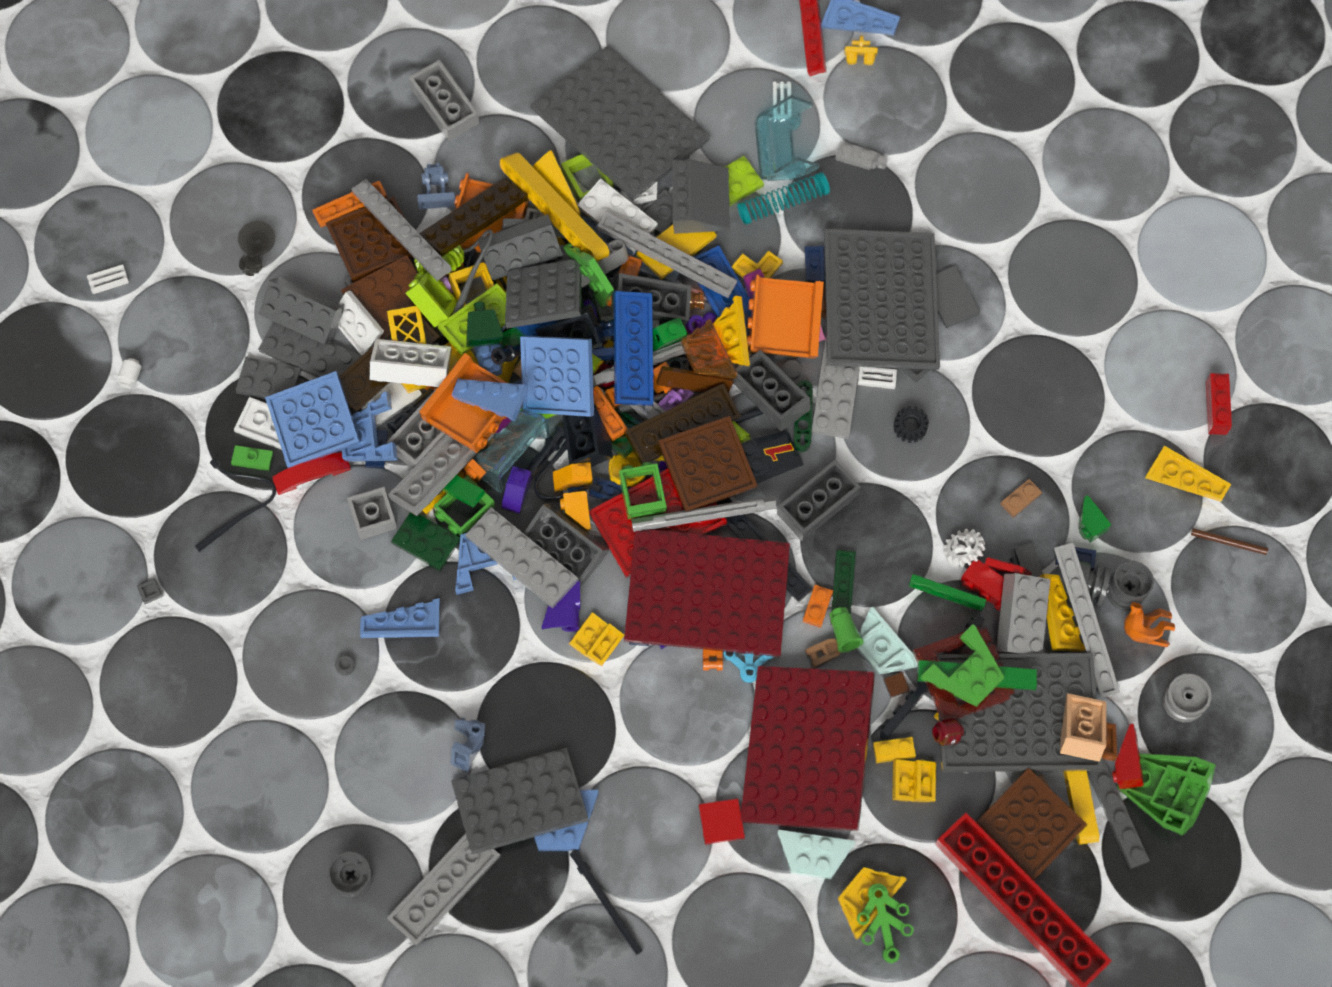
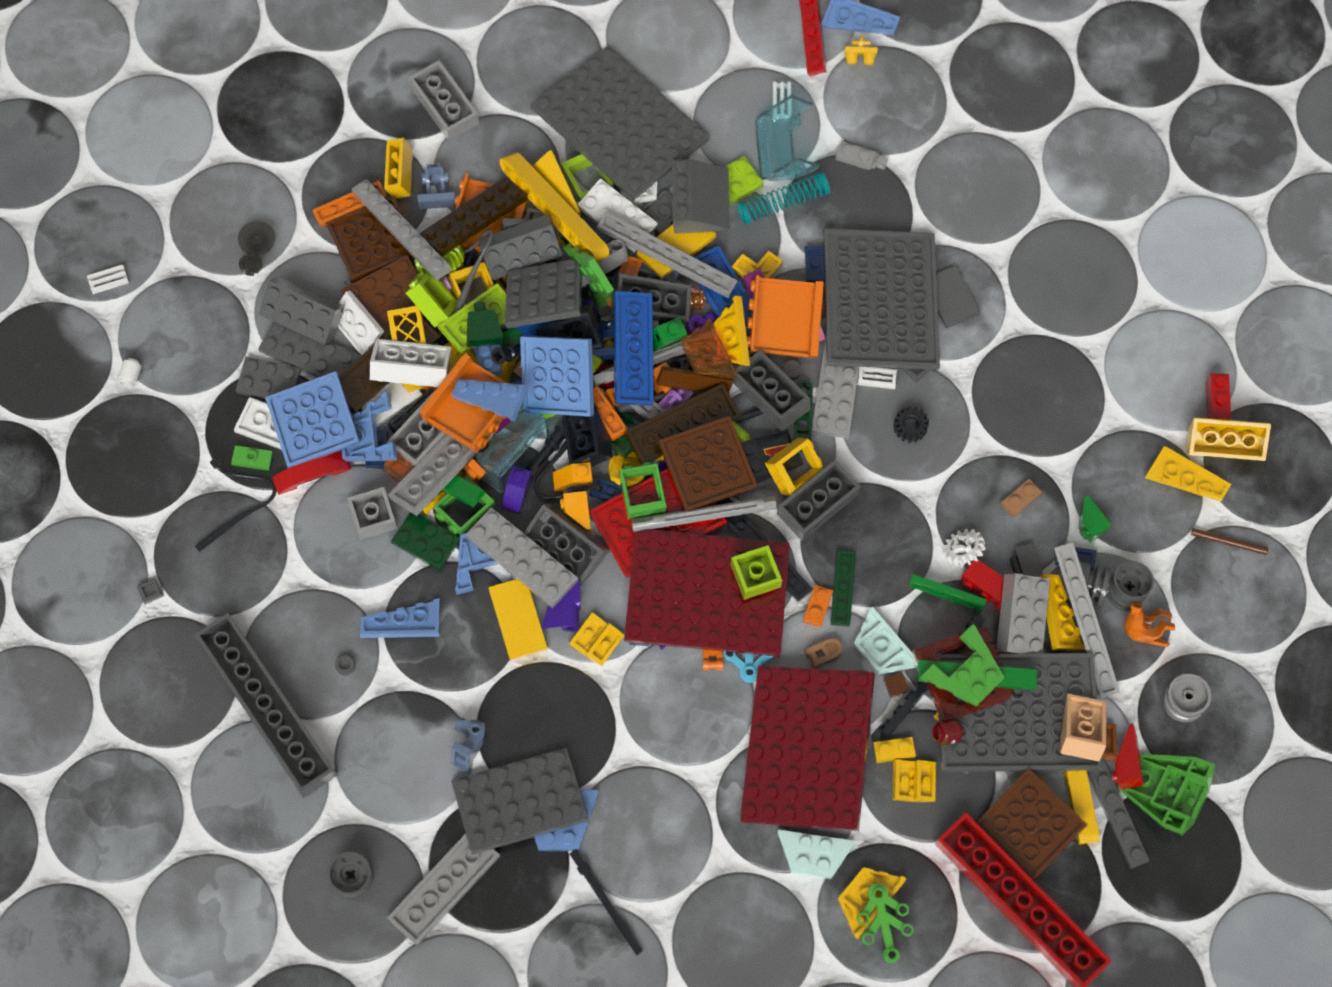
red tile [698,798,745,845] -> none
bright green plant [829,607,864,652] -> none
red tile [985,557,1032,576] -> none
none -> dark grey brick [194,613,337,798]
none -> clear orange brick [383,453,414,483]
none -> yellow brick [384,138,413,199]
none -> yellow tile [488,579,548,661]
none -> lime brick [730,545,782,600]
none -> yellow window [765,437,824,496]
none -> yellow slope [1185,417,1271,461]

